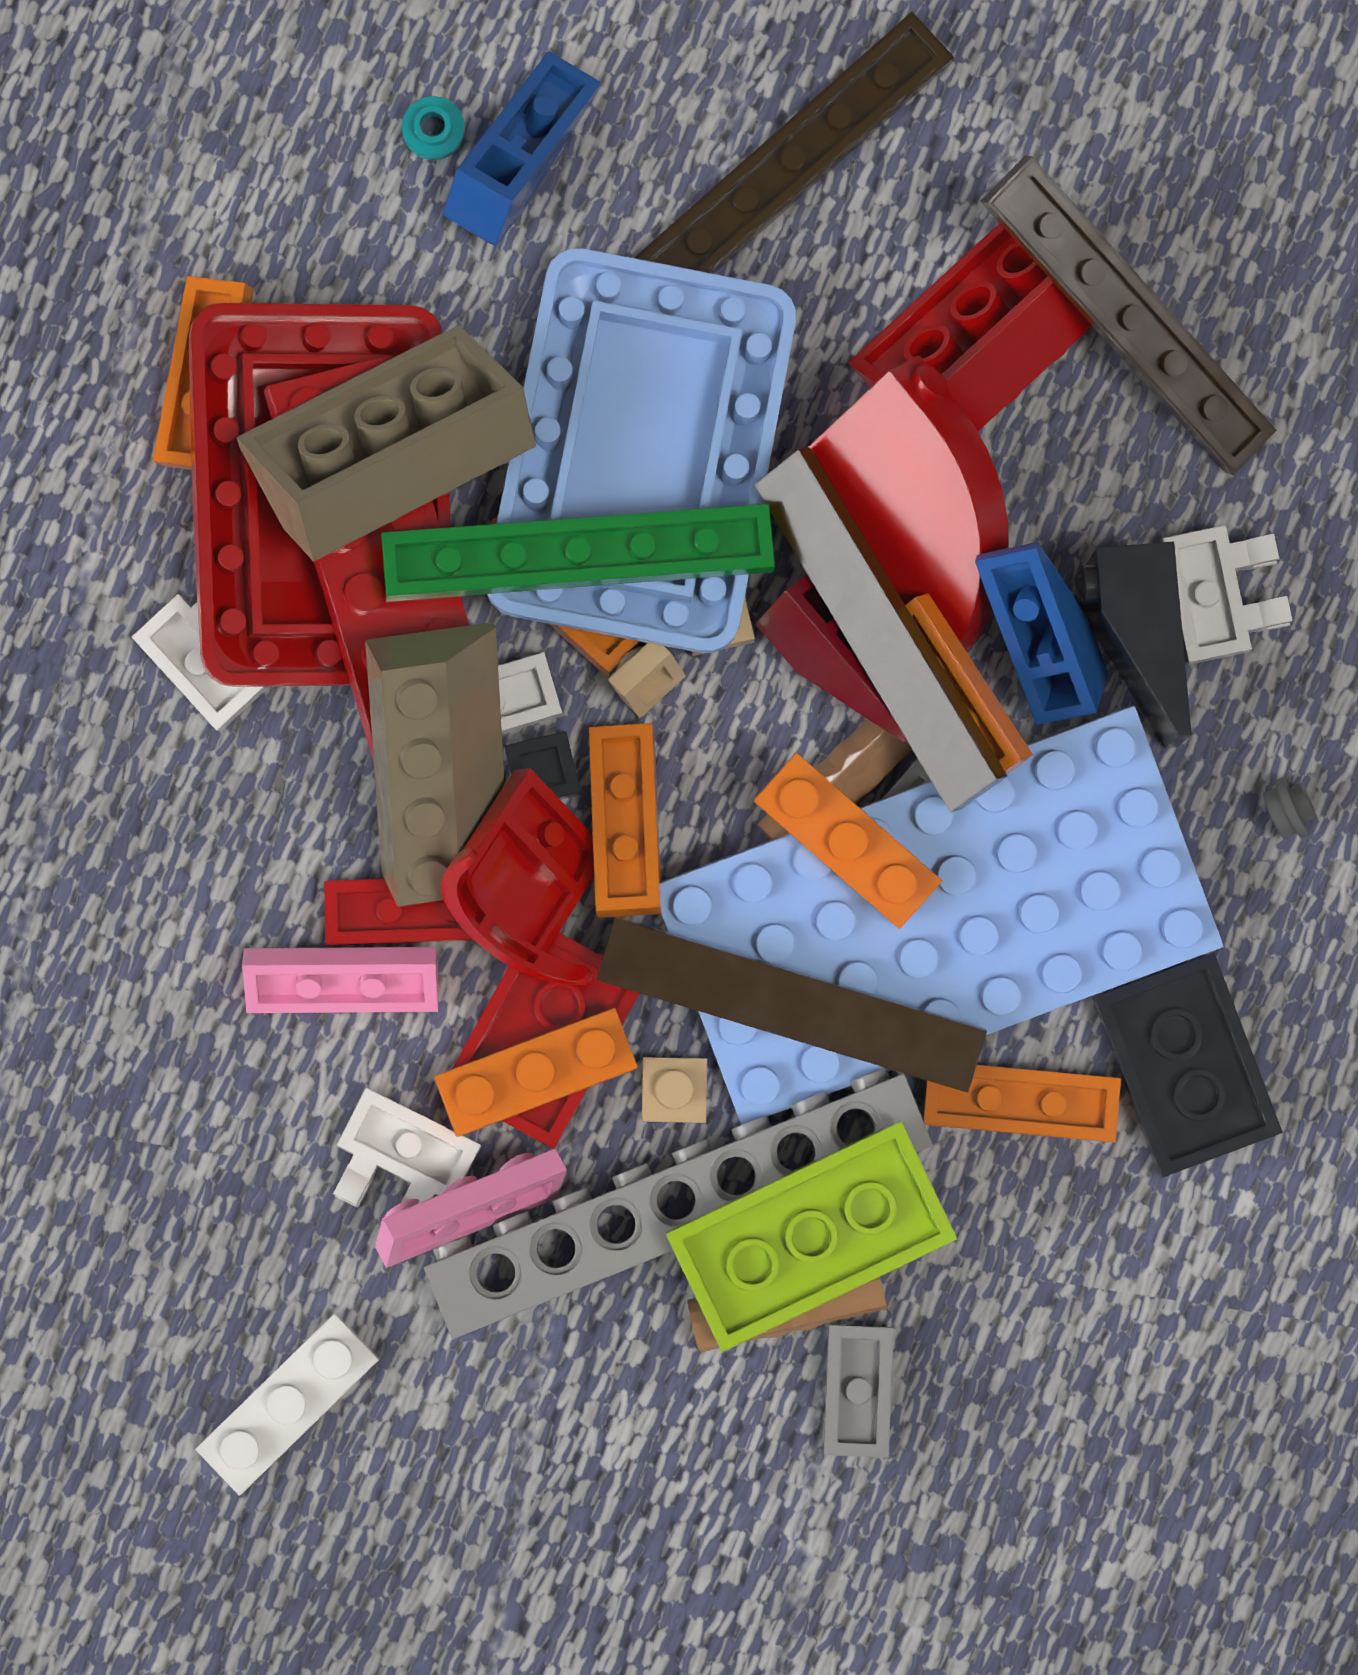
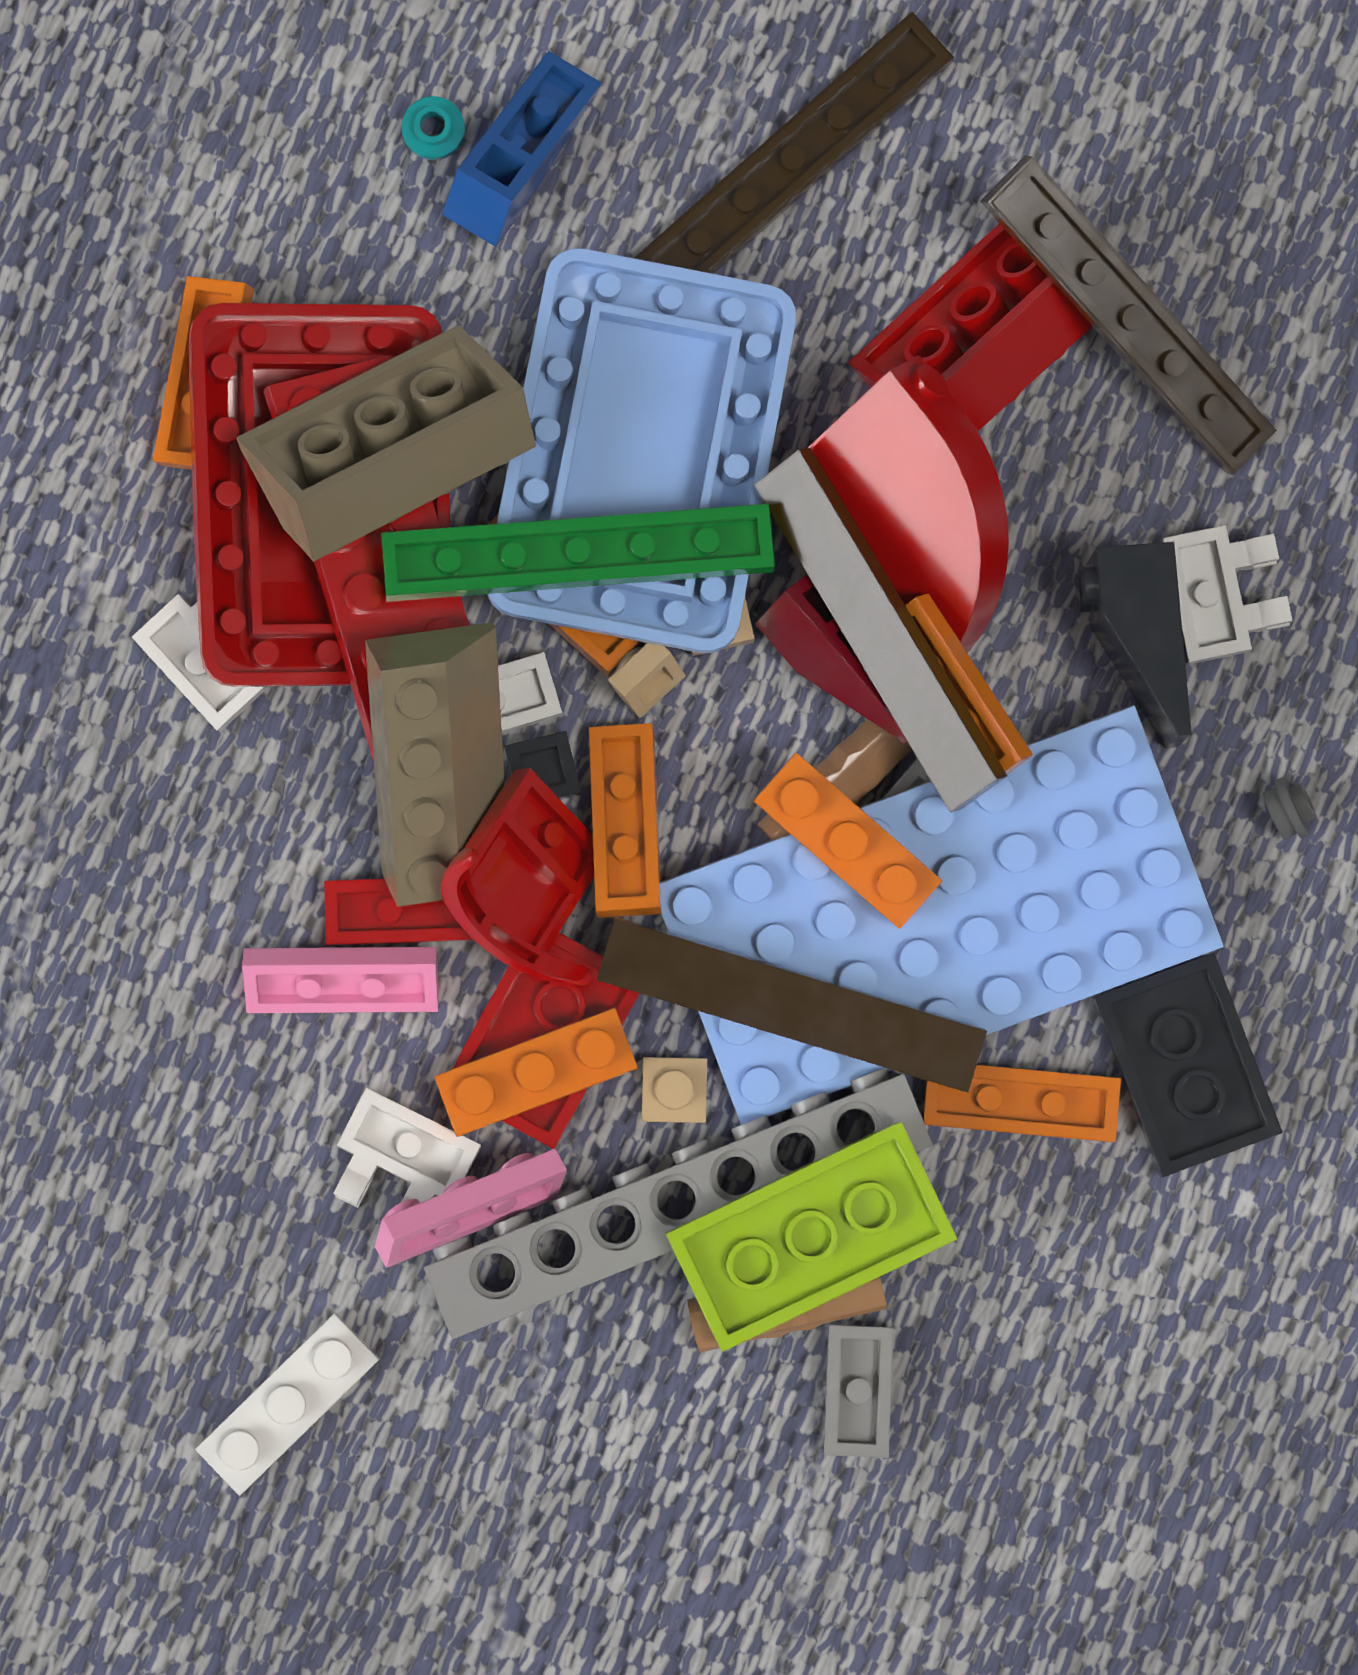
blue slope [975,542,1108,725] -> none

